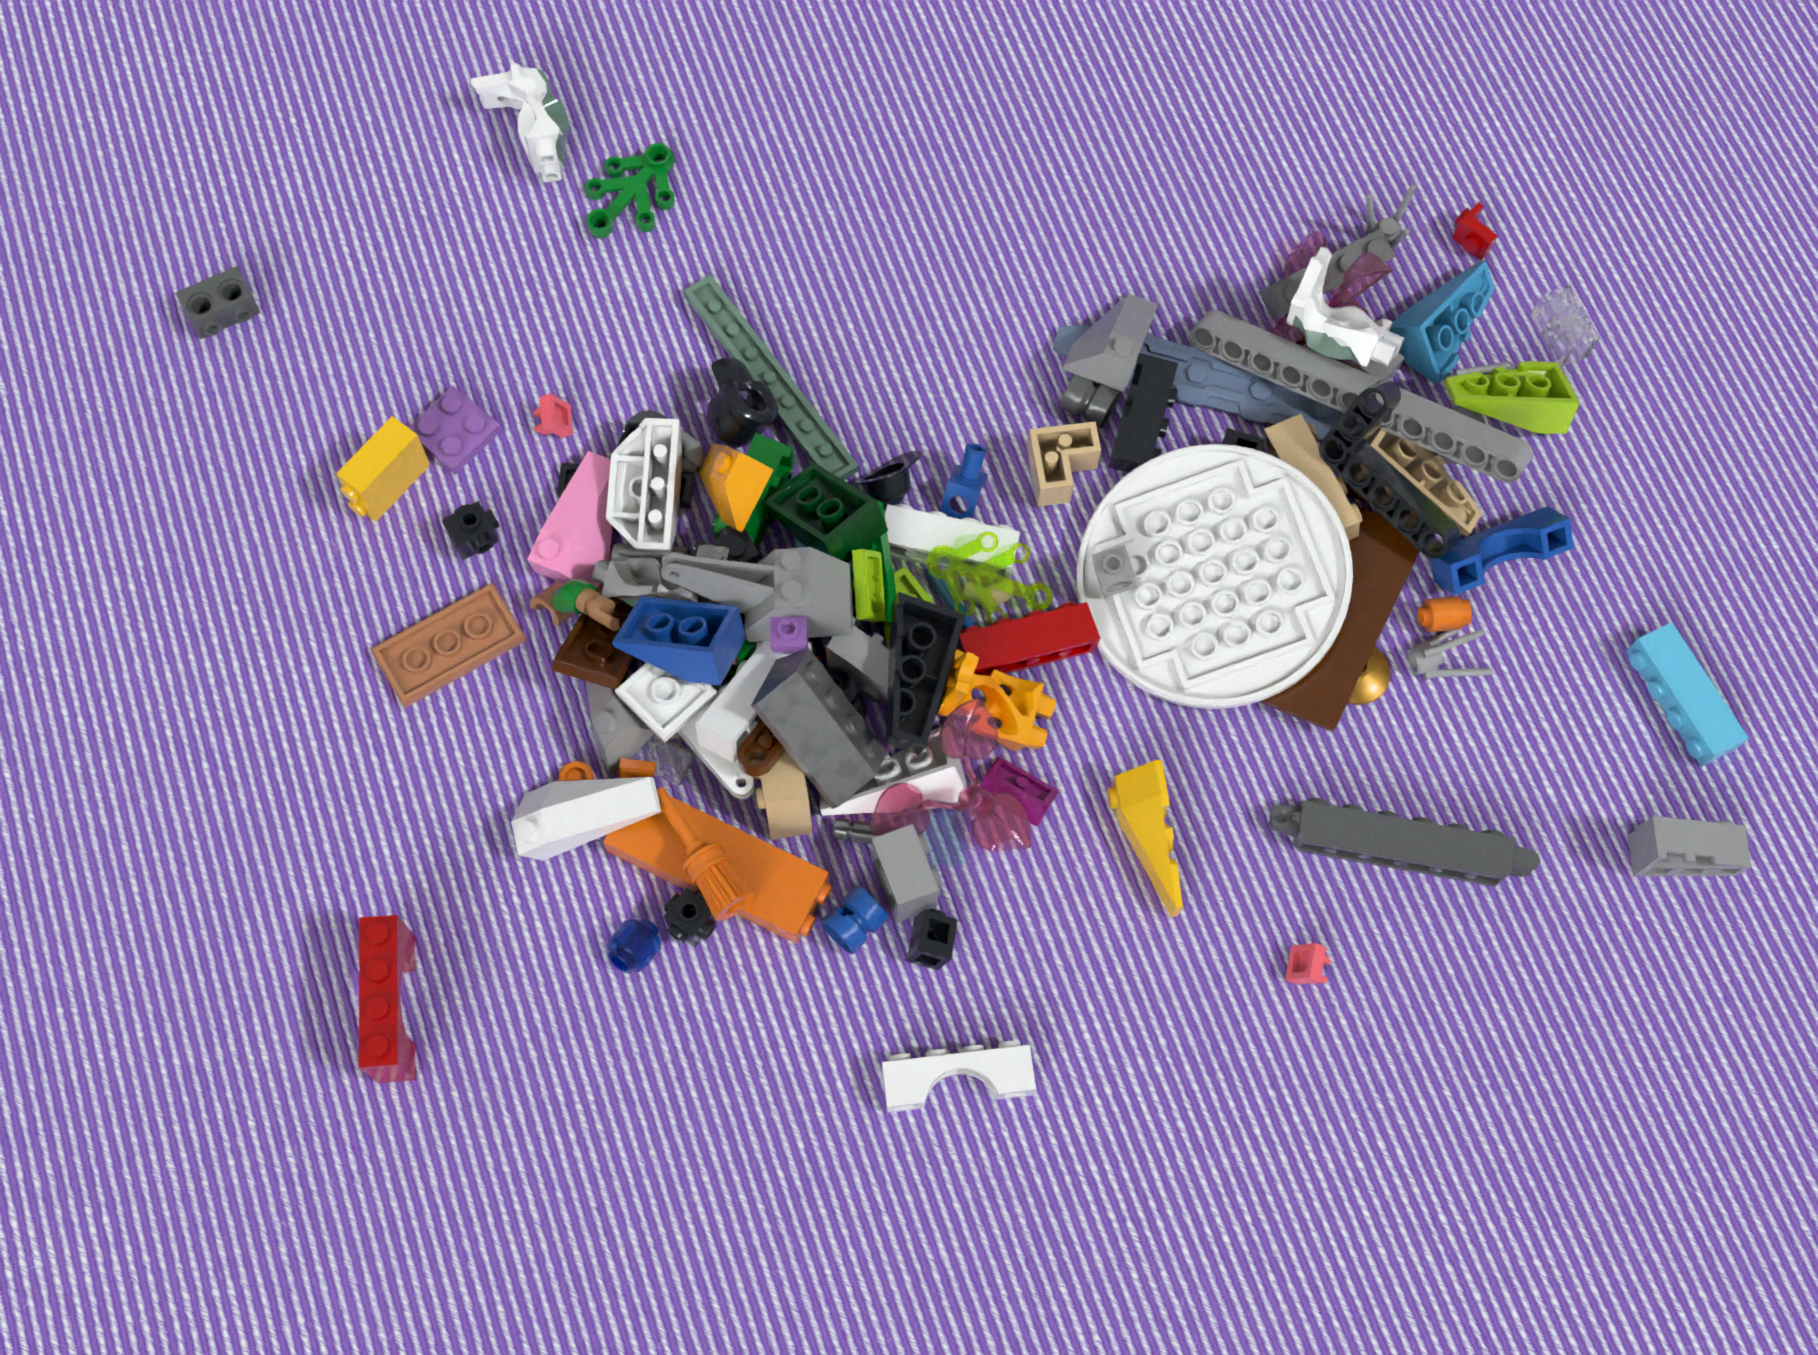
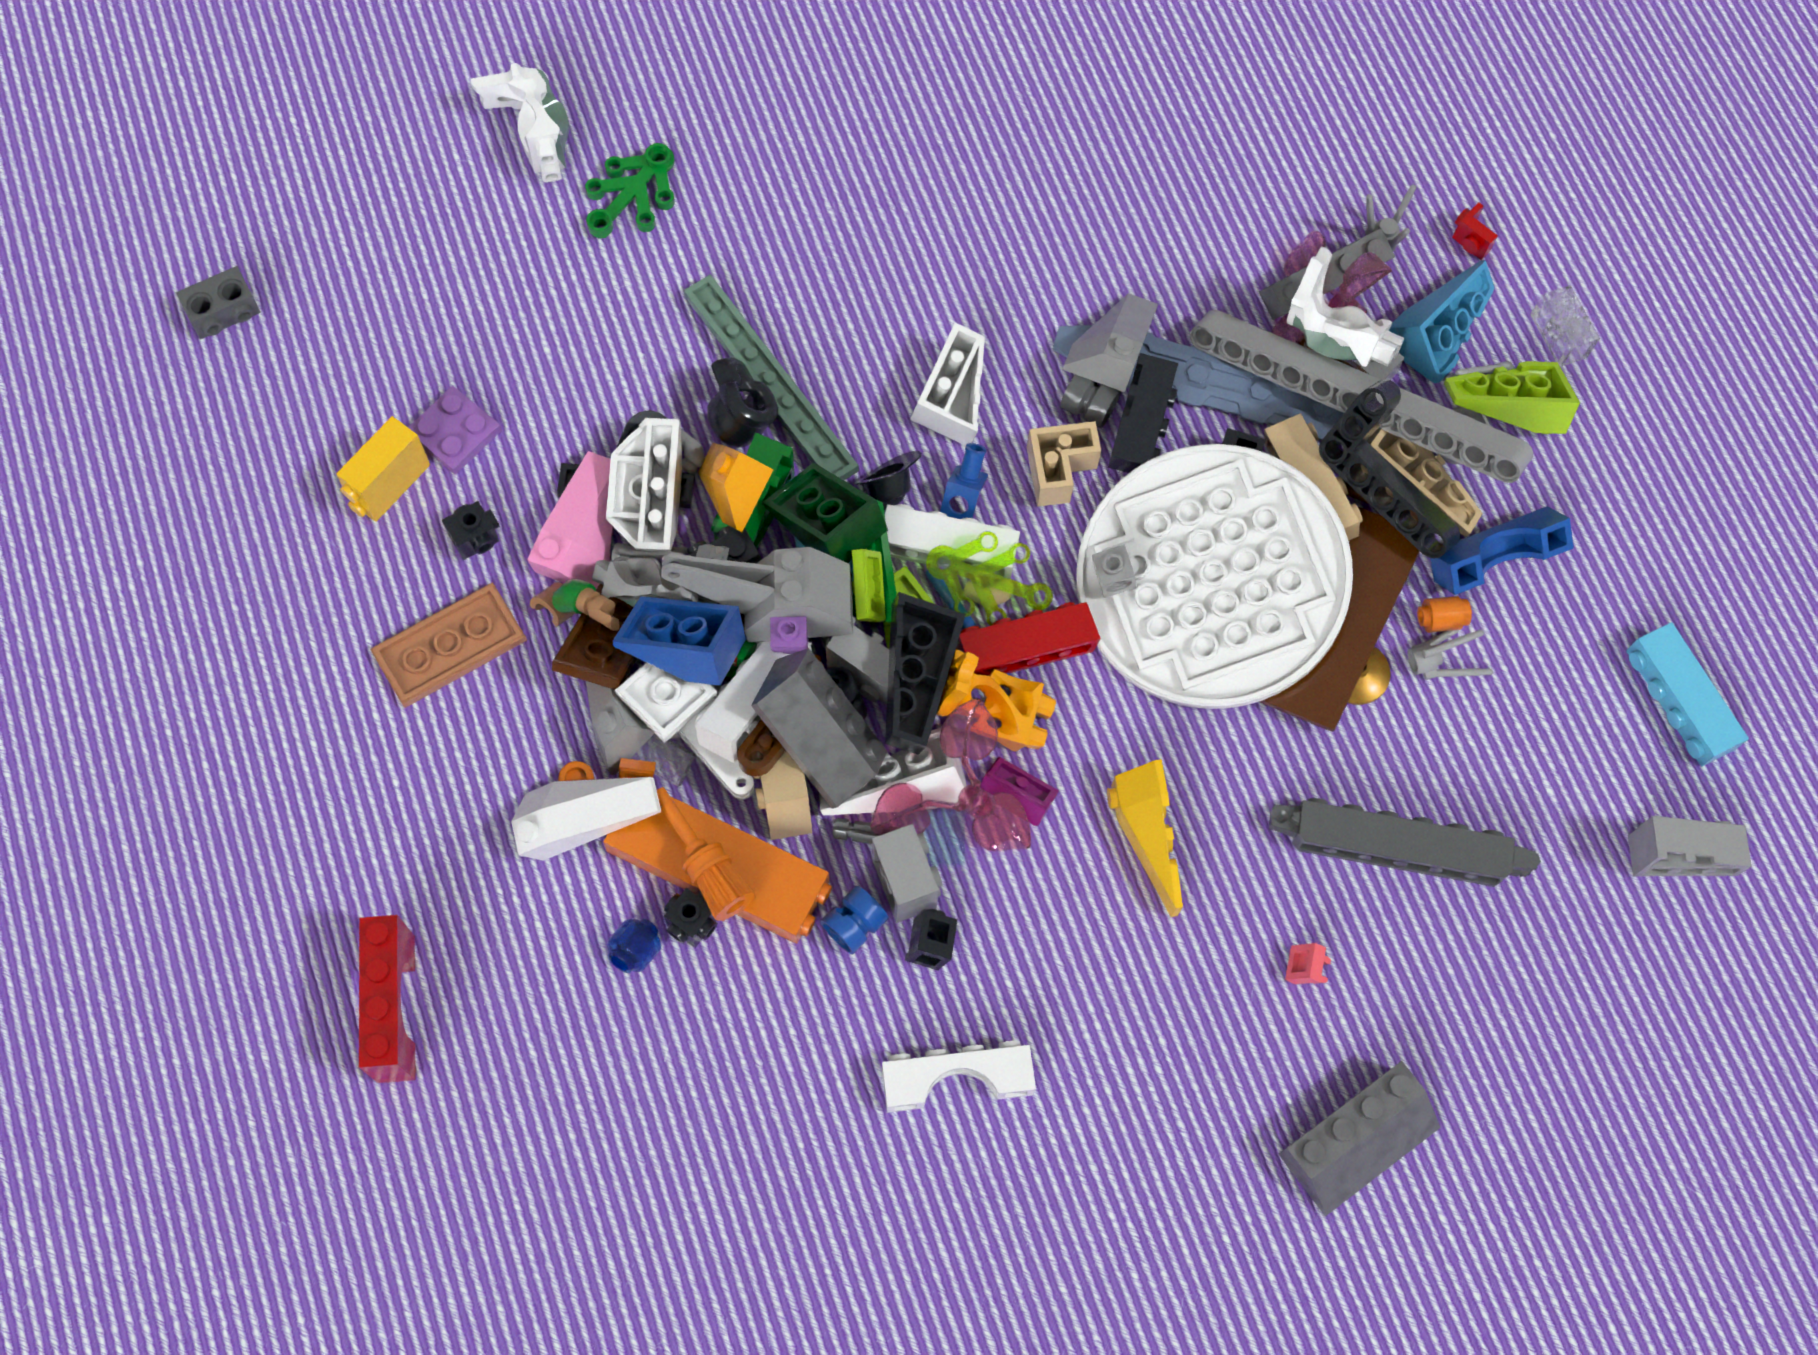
coral tile [533,393,573,438] -> none
none -> white wedge [910,323,985,446]
none -> flat silver slope [1278,1061,1440,1216]

